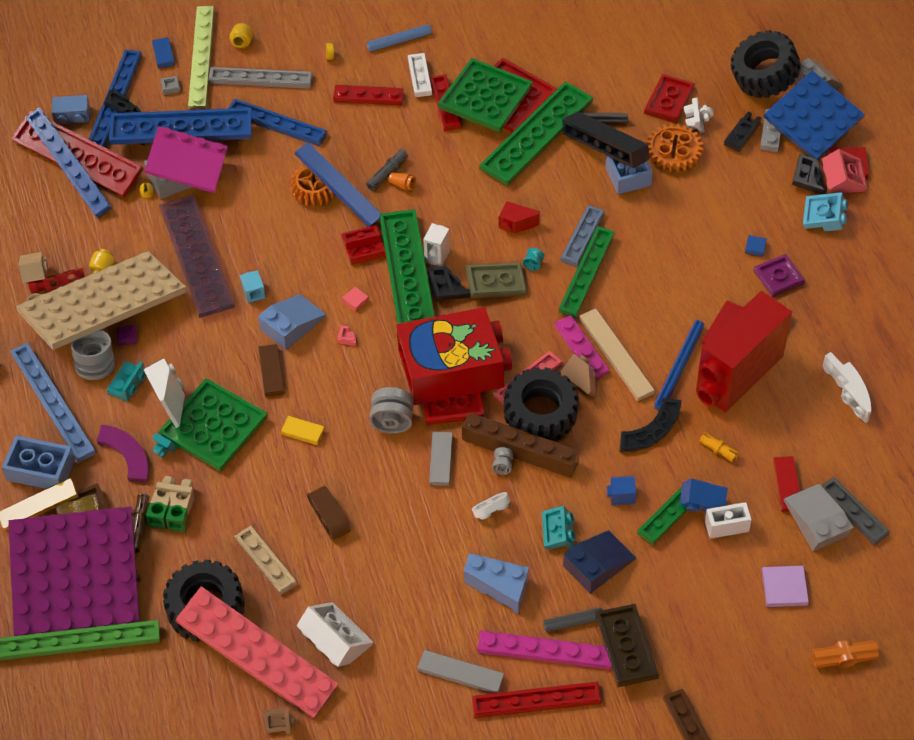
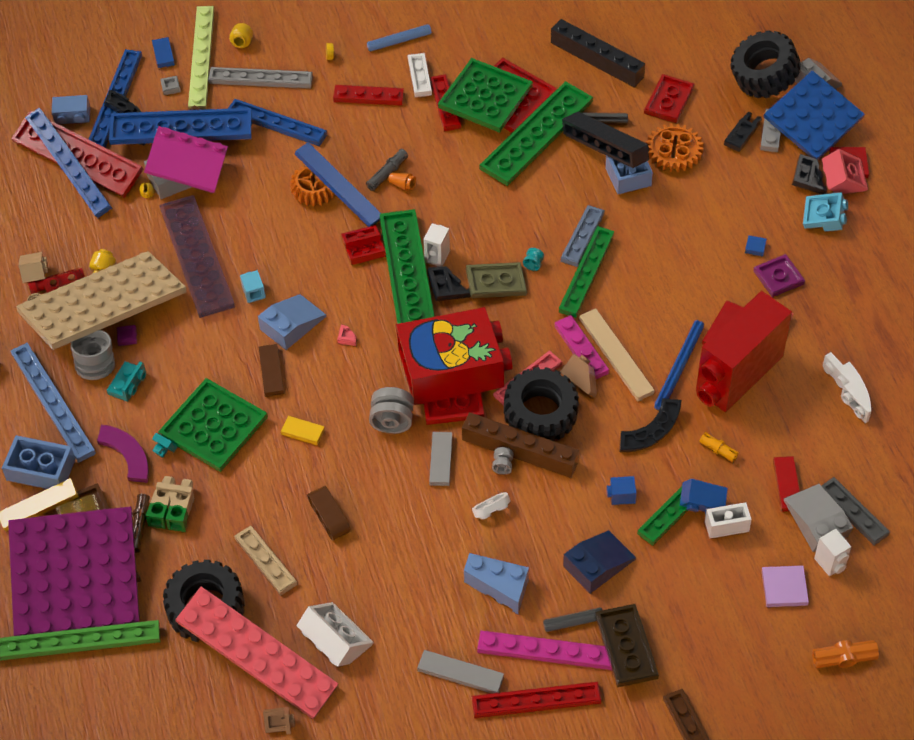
white slope [144,359,185,428] -> none
coral tile [342,287,369,311] -> none
red slope [498,201,540,233] -> none
teal bracket [542,505,576,550] -> none
white hips [684,97,714,133] -> none
none -> black brick [551,19,645,88]
none -> white brick [814,529,851,577]

